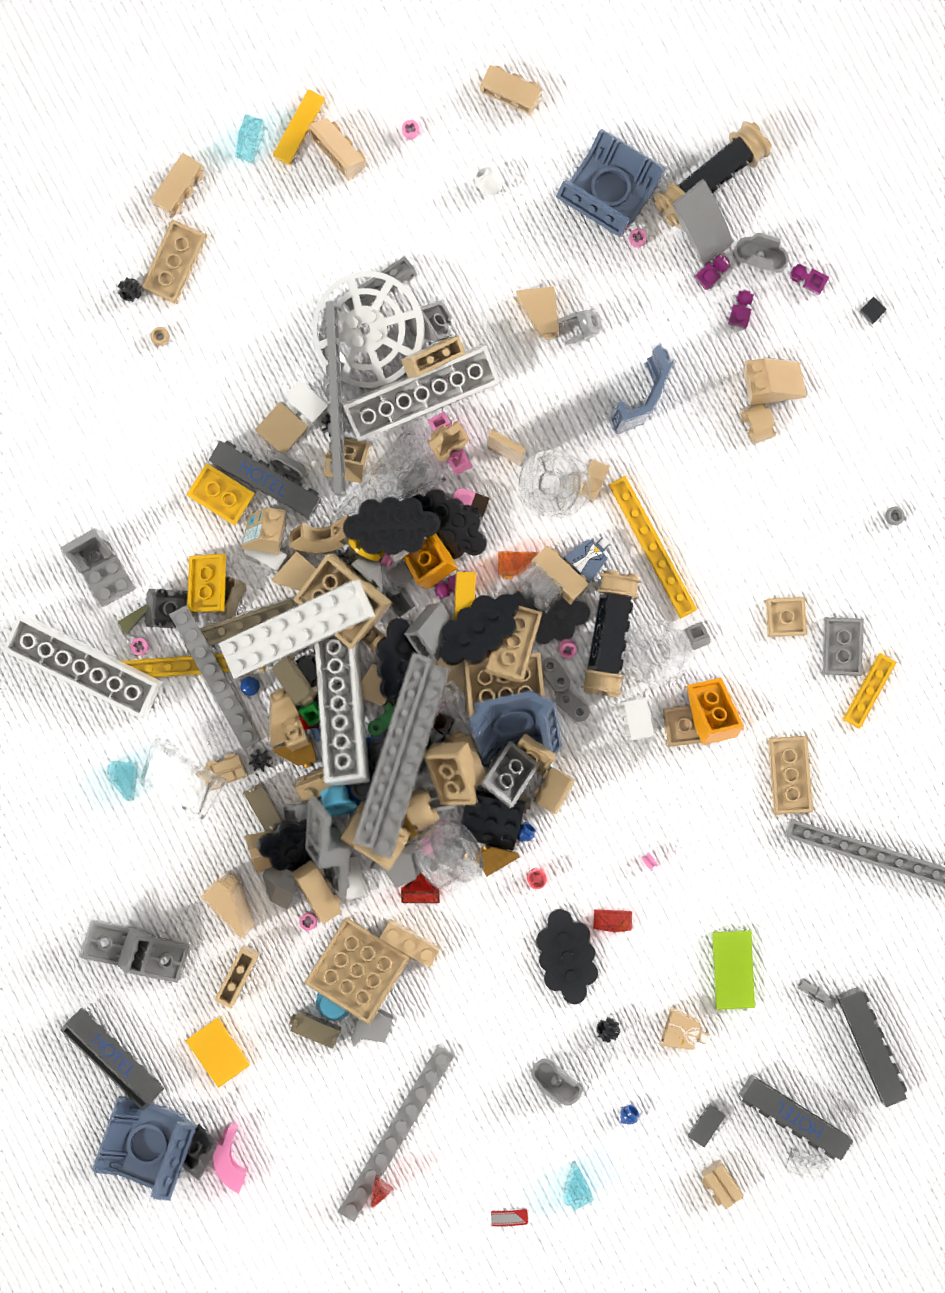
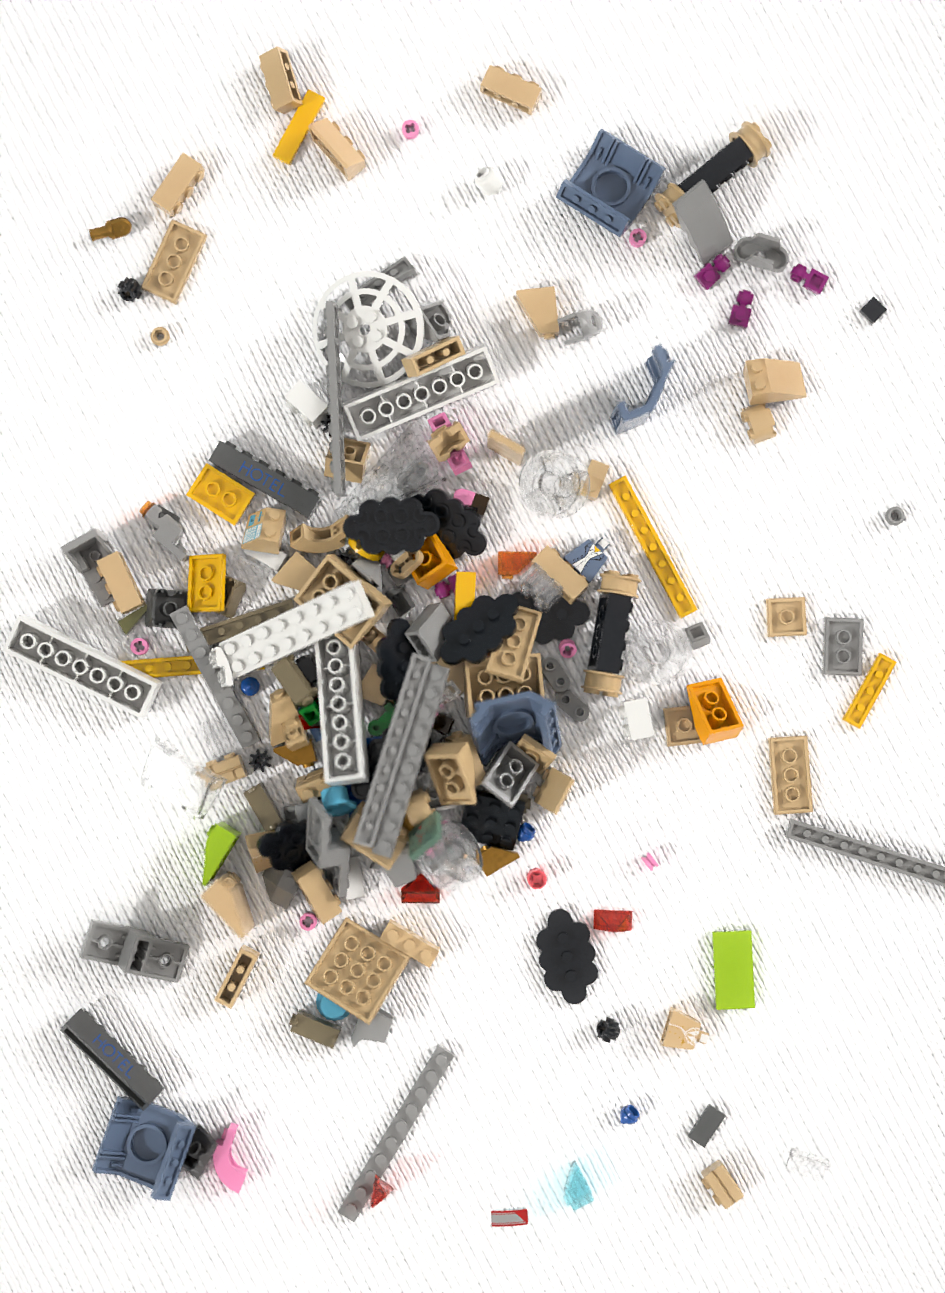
clear light blue slope [107,760,138,801] -> none
yellow tile [185,1017,251,1088] -> none
clear light blue slope [235,114,266,163] -> none
tan tile [255,402,309,454] -> none
light grey plate [270,452,307,481] -> none
light grey piece [531,1058,583,1106] -> none
dark grey brick [739,1074,853,1161] -> none
light grey pin [797,978,836,1010] -> none
dark grey brick [836,987,907,1108] -> none
none -> pearl gold arm [89,217,132,241]
none -> tan brick [96,551,146,614]
none -> light grey plate [139,501,189,562]
none -> lime slope [202,821,242,887]
none -> white slope [209,647,233,688]
none -> tan brick [259,46,303,114]
none -> tan beam [390,550,424,579]
none -> sand green tile [408,810,442,861]

